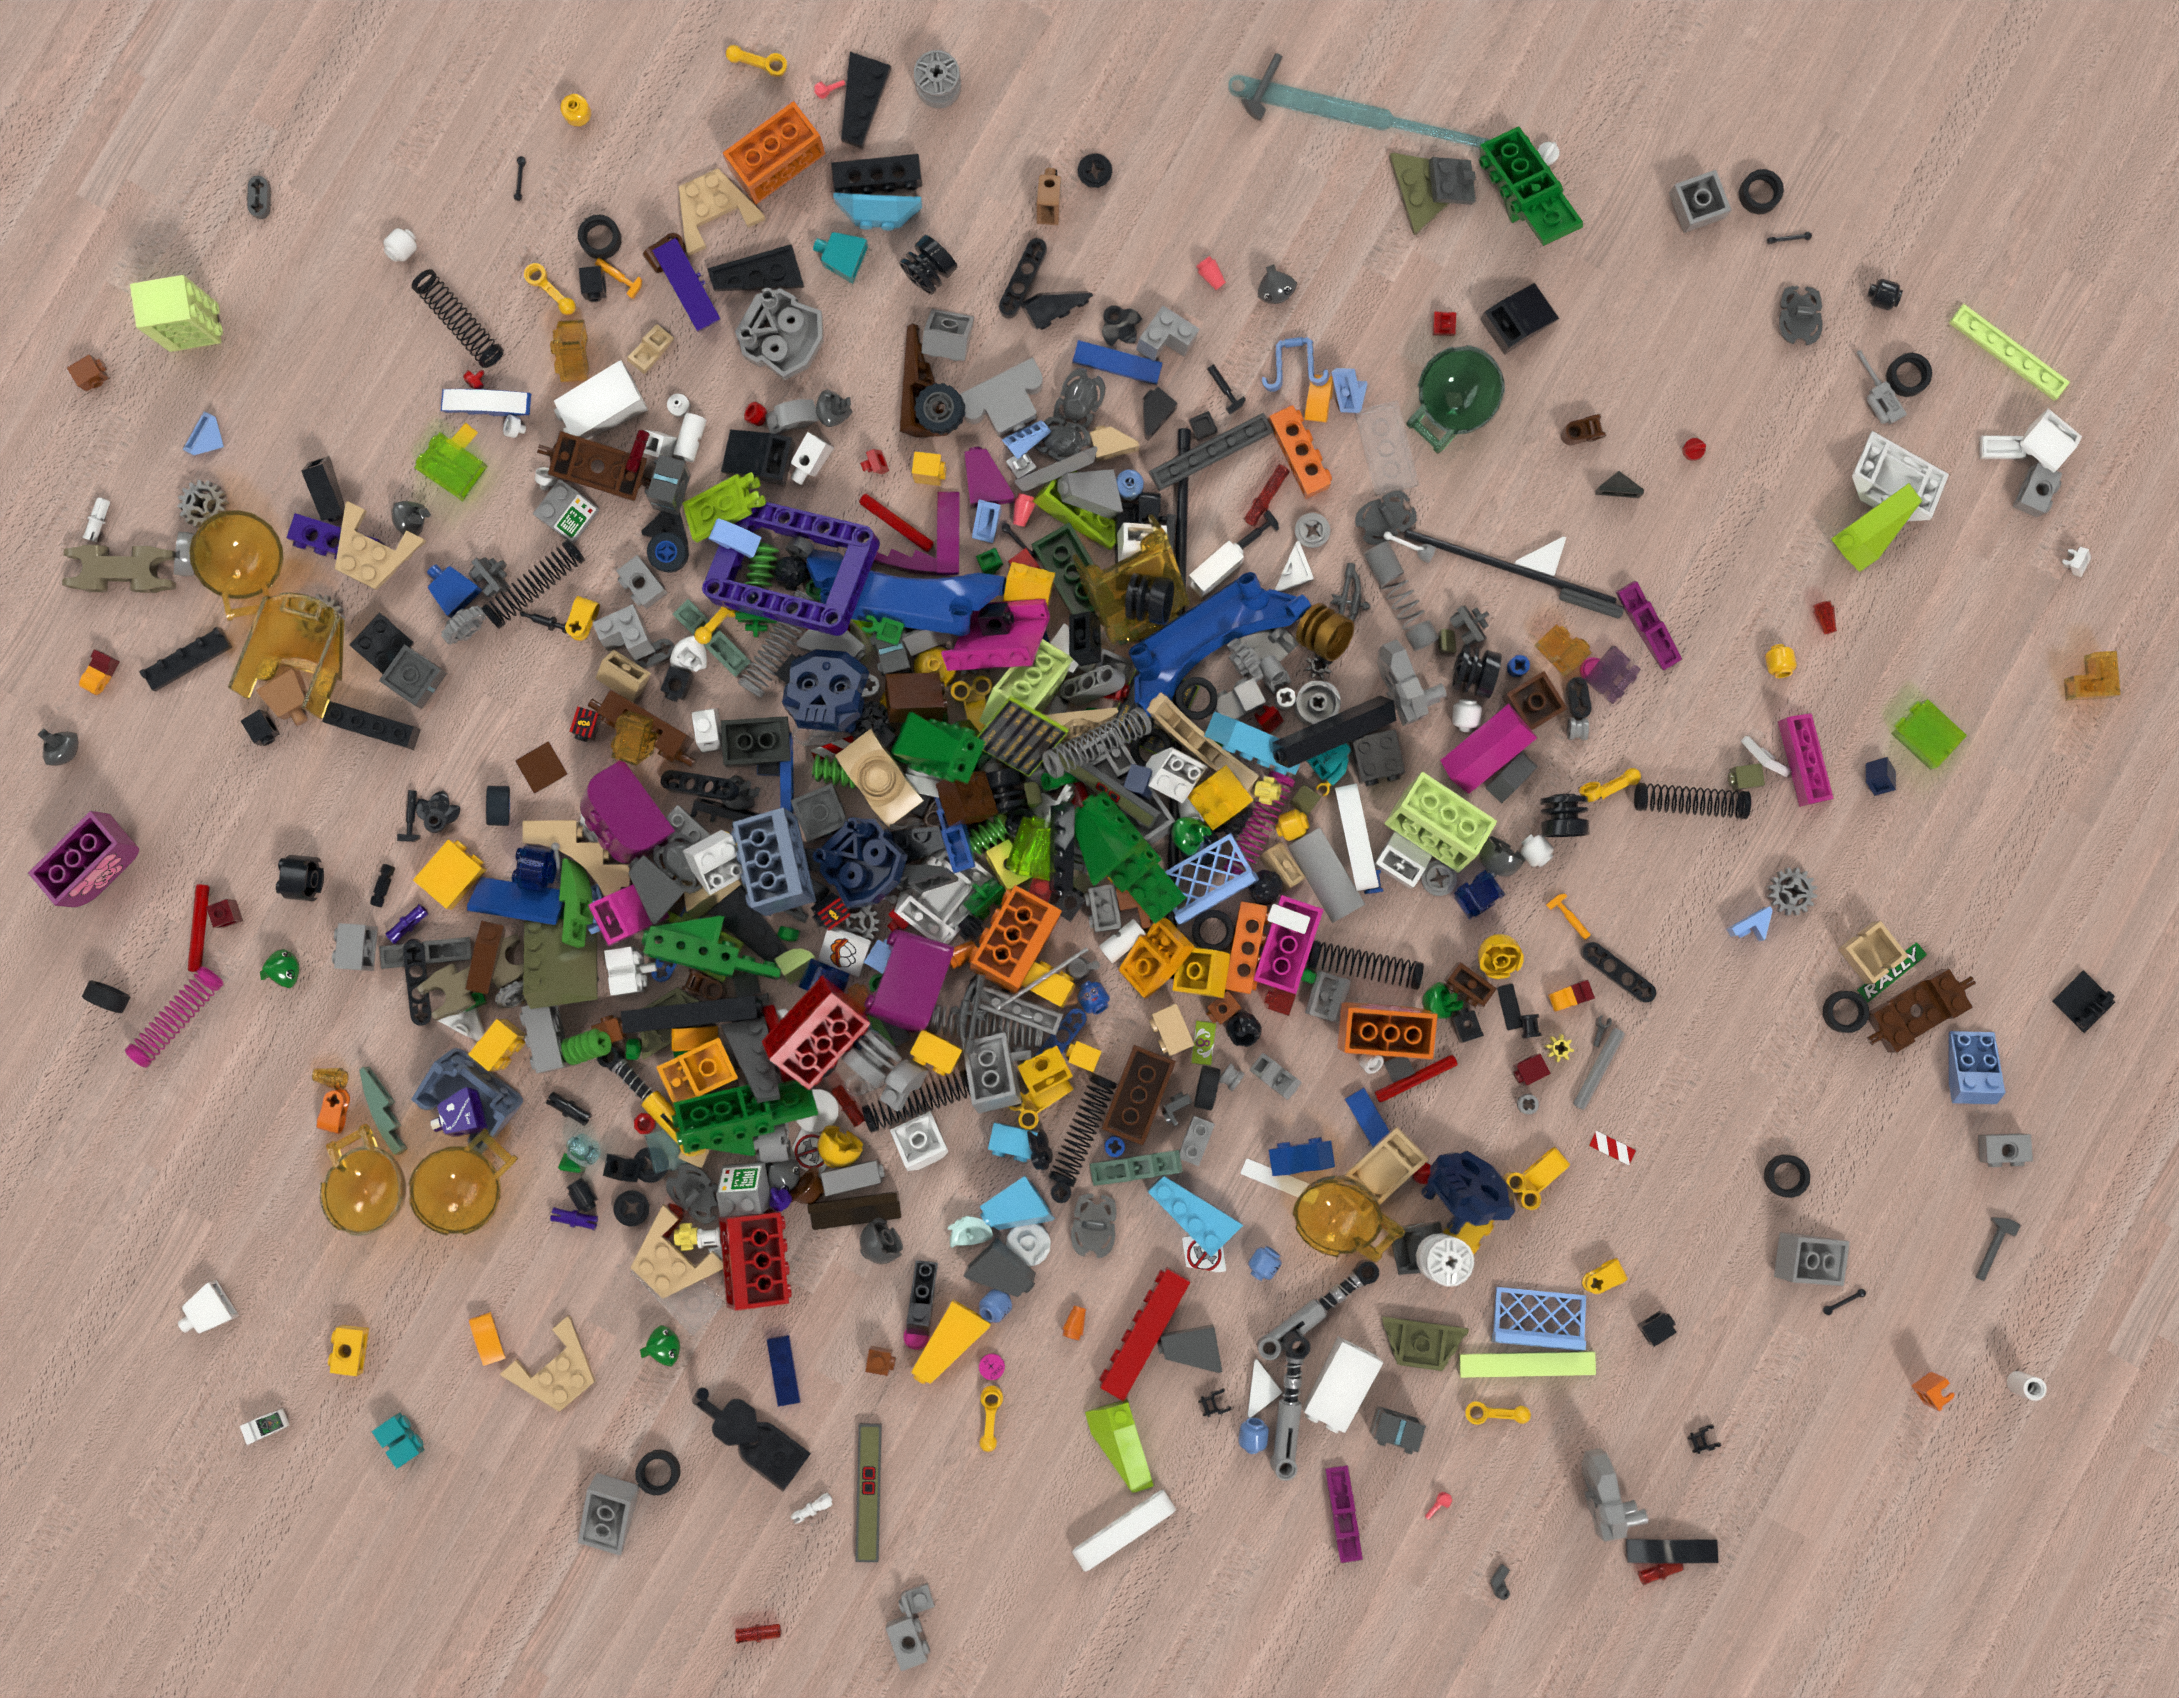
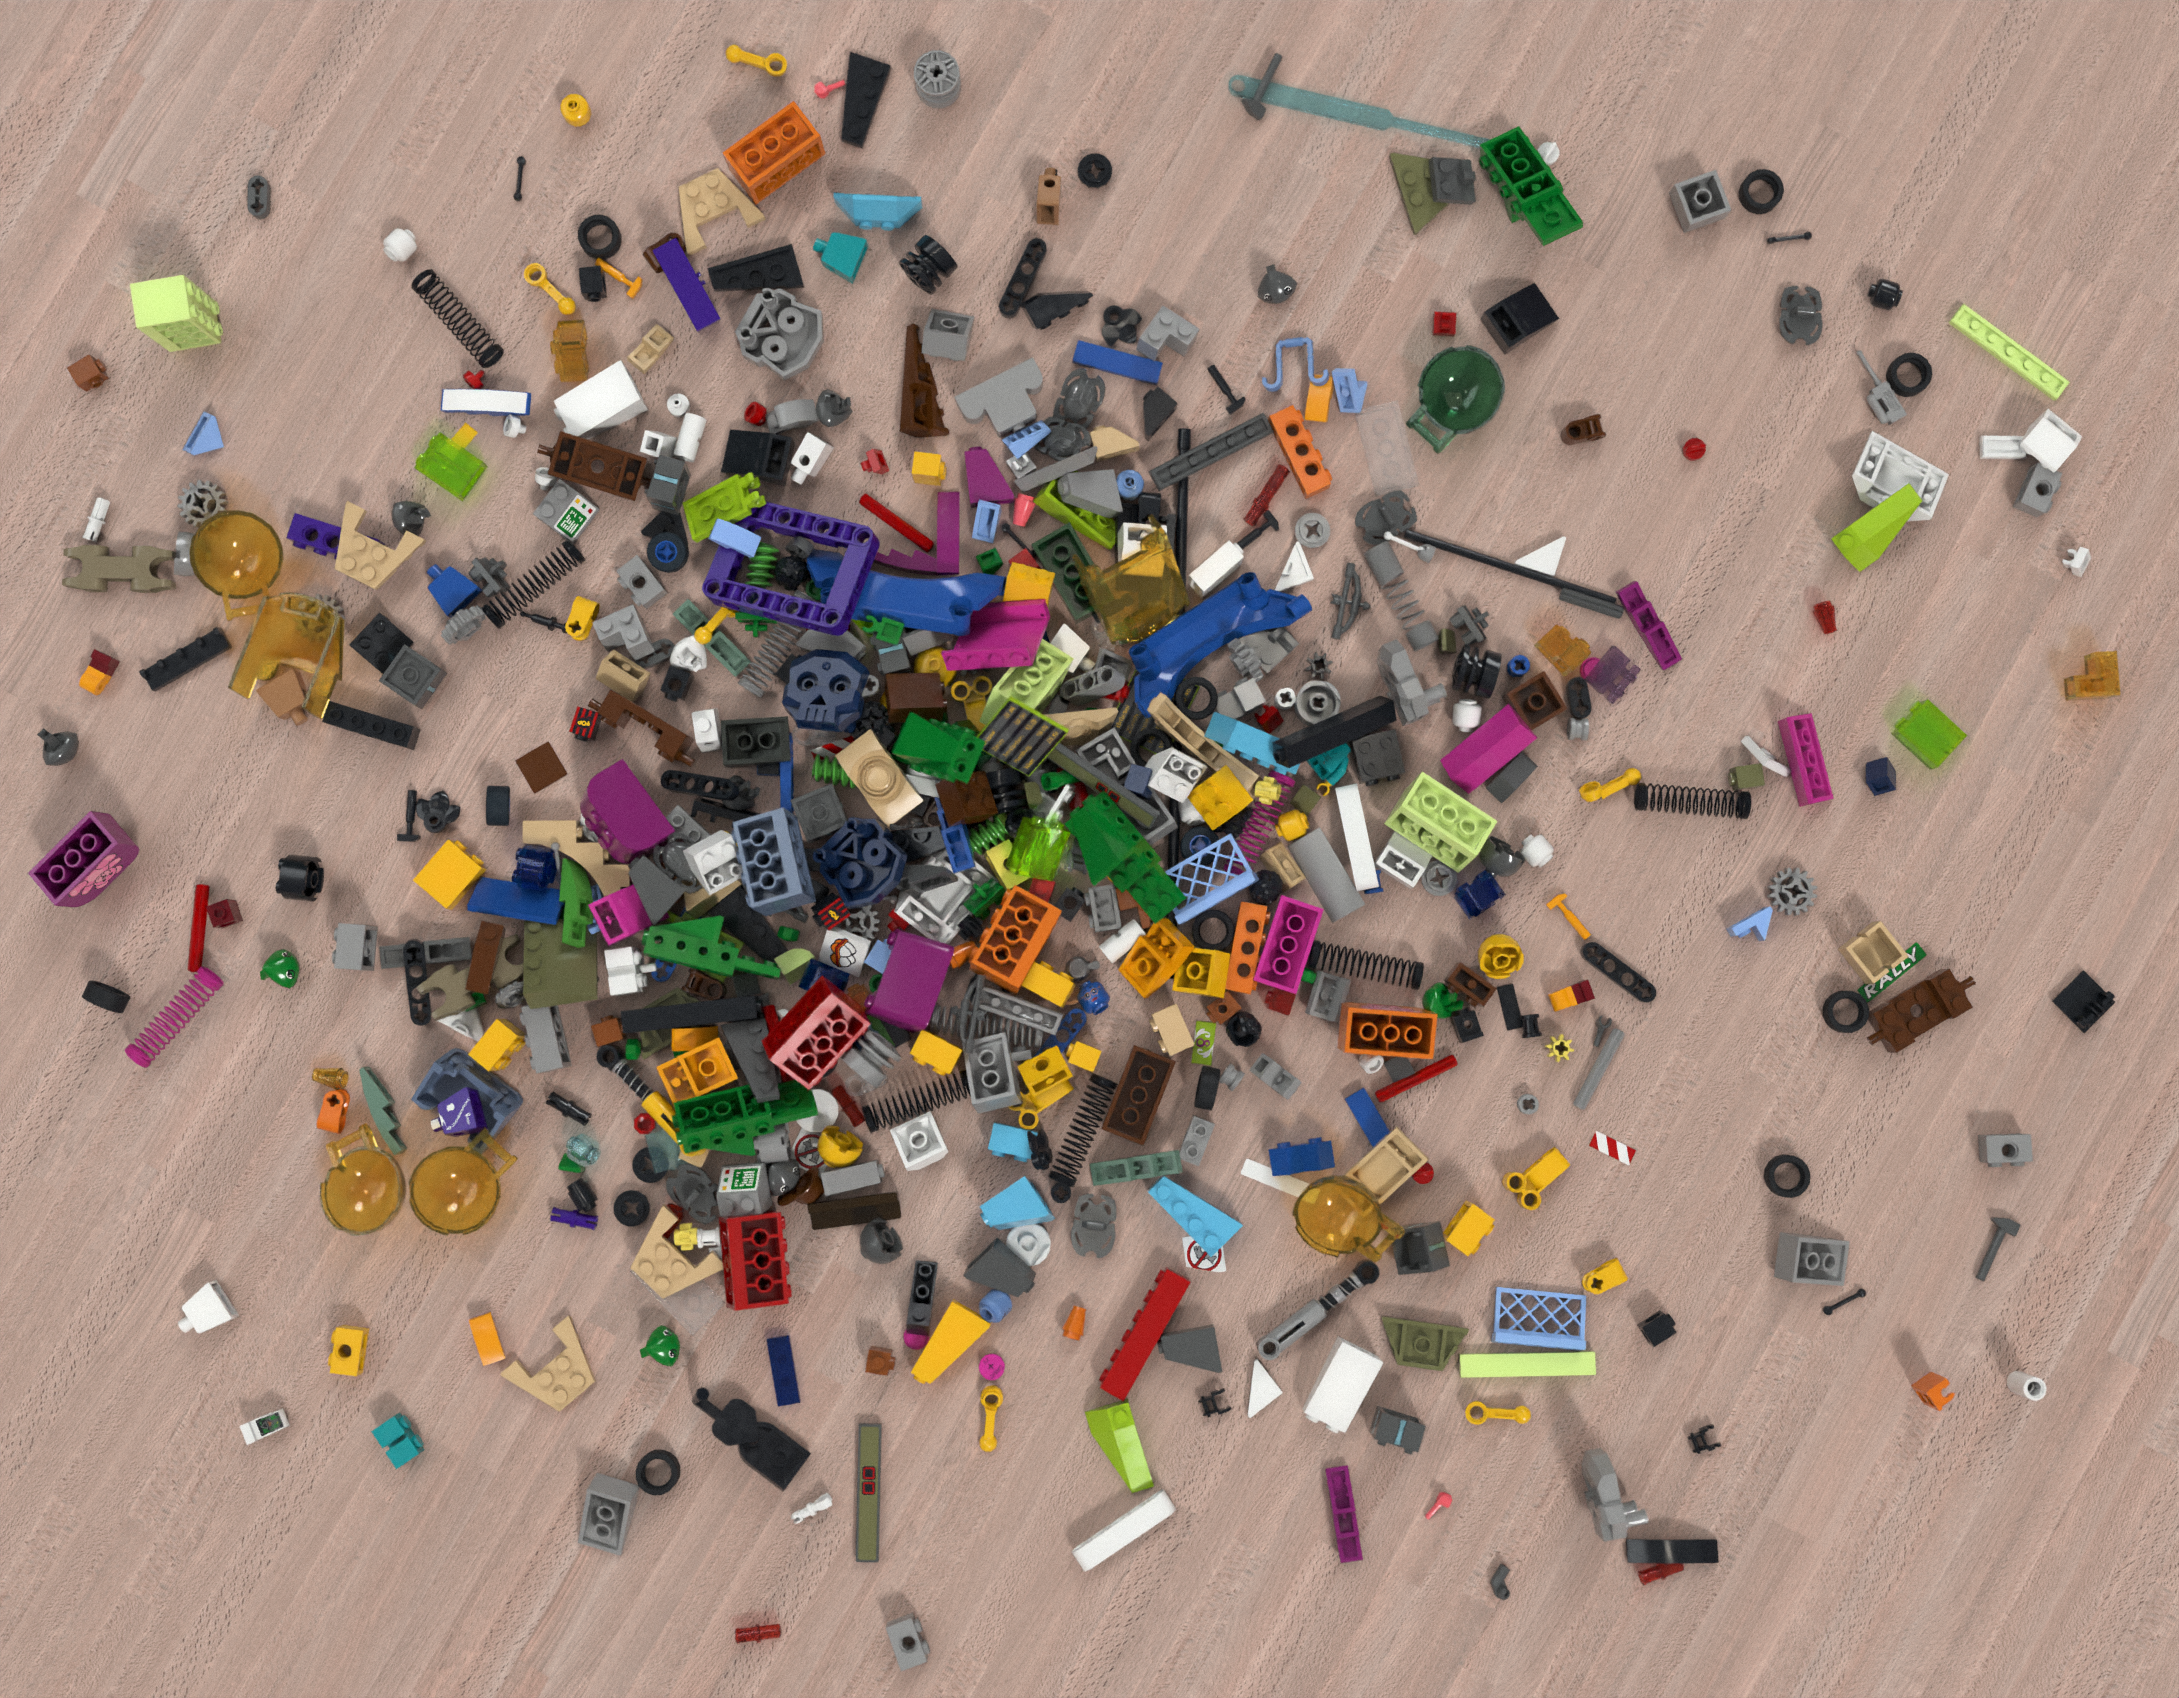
black brick [241,709,280,746] -> none
black slope [301,456,345,522] -> none
black axle [370,864,395,907] -> none
dark purple pin [385,904,429,944] -> none
bright green piece [561,1028,611,1065] -> none
black brick [603,1153,642,1182] -> none
clear yellow brick [611,711,658,766] -> none
dark red axle [625,430,650,473] -> none
dark purple tile [769,1187,792,1212] -> none
black brick [831,154,923,195] -> none
light grey brick [880,1058,929,1111] -> none
light grey bracket [898,1583,935,1618] -> none
black wheel [915,383,966,435] -> none
light aqua hat [948,1216,993,1248] -> none
black brick [977,603,1014,636] -> none
light grey piece [996,947,1089,1010] -> none
light grey piece [1043,707,1152,778] -> none
black hinge [1049,802,1075,895] -> none
black brick [1069,611,1101,666] -> none
blue bush [1105,1136,1125,1157] -> none
black wheel [1125,573,1174,625] -> none
dark grey bracket [1162,1092,1192,1126] -> none
green piece [1171,817,1212,856] -> none
black tile [1189,411,1218,441] -> none
coral cone [1196,256,1226,290] -> none
medium blue head [1238,1418,1269,1454] -> none
medium blue head [1248,1246,1282,1281] -> none
light grey piece [1259,655,1291,695] -> none
white sticker [1267,904,1310,934] -> none
piece [1270,1330,1310,1481] -> none
pearl gold wheel [1296,603,1355,661] -> none
white wheel [1416,1233,1474,1286] -> none
dark blue brick [1421,1151,1515,1234] -> none
dark red brick [1513,1053,1551,1086] -> none
black wheel [1540,793,1590,837] -> none
pearl dark grey slope [1595,471,1644,498] -> none
yellow head [1765,644,1797,679] -> none
medium blue slope [1949,1031,2006,1104] -> none

